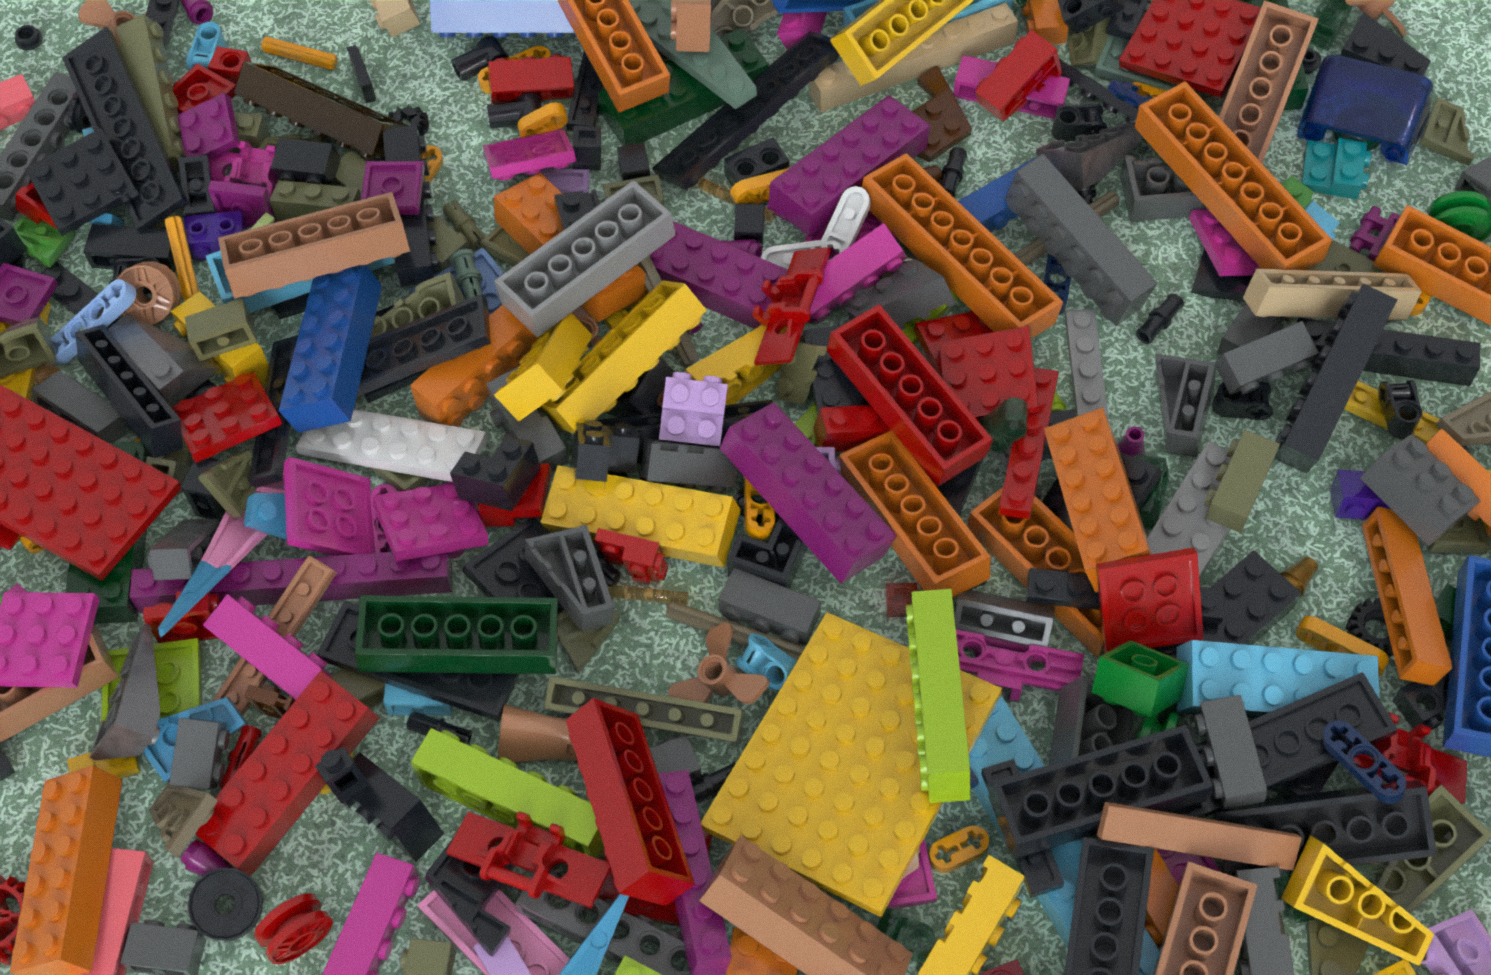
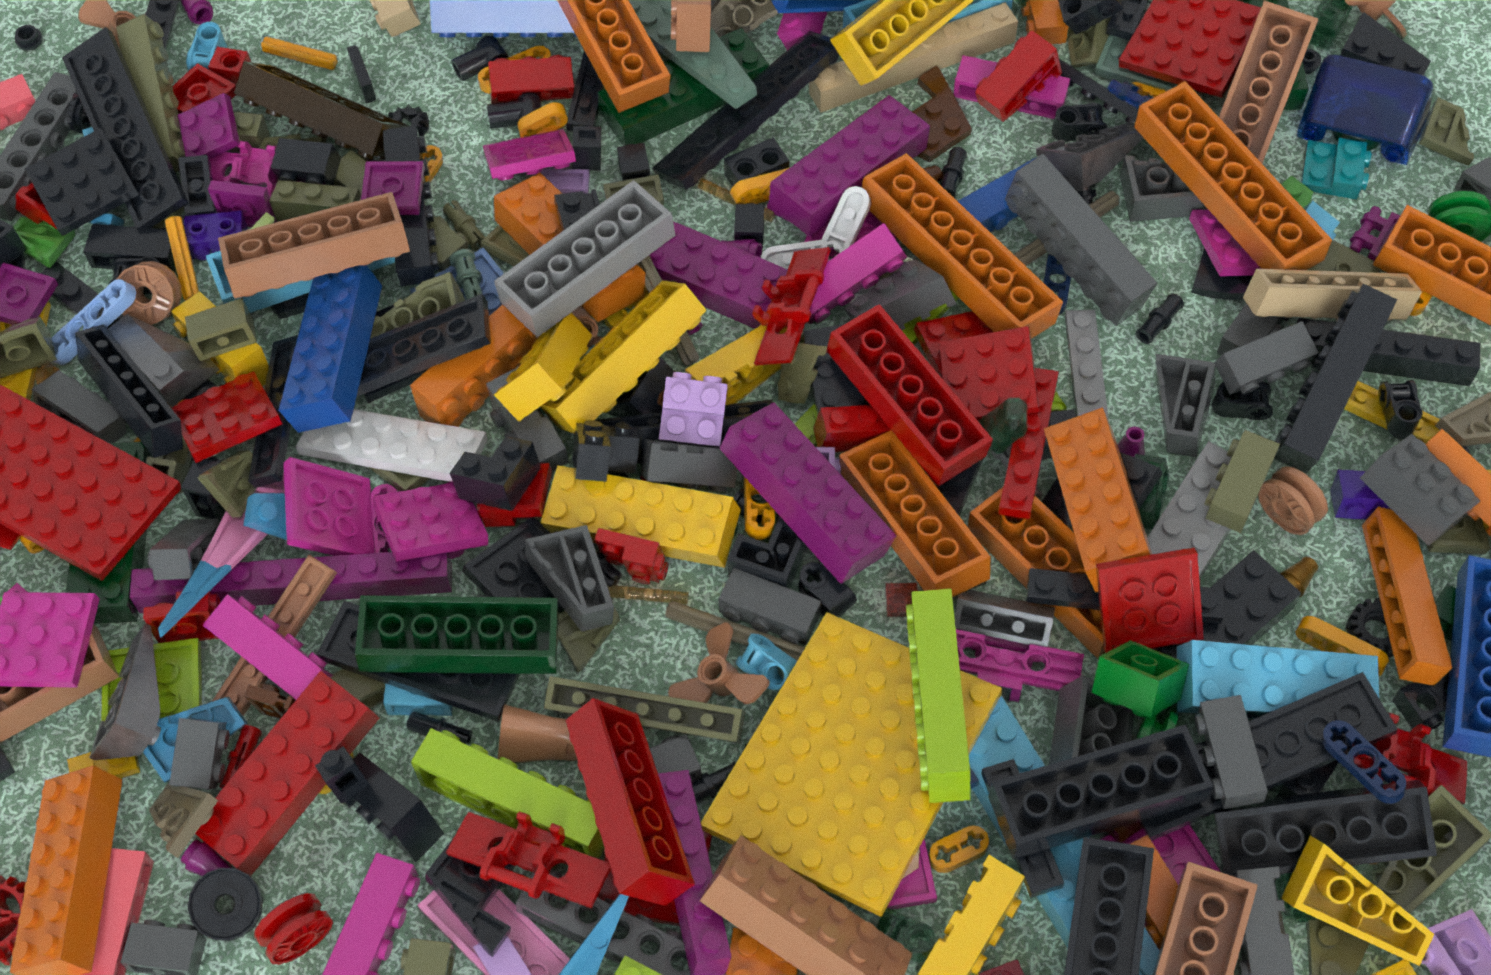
nougat tile [1097,802,1302,871] -> none
none -> black piece [798,562,857,618]
none -> nougat wheel [1258,466,1328,535]

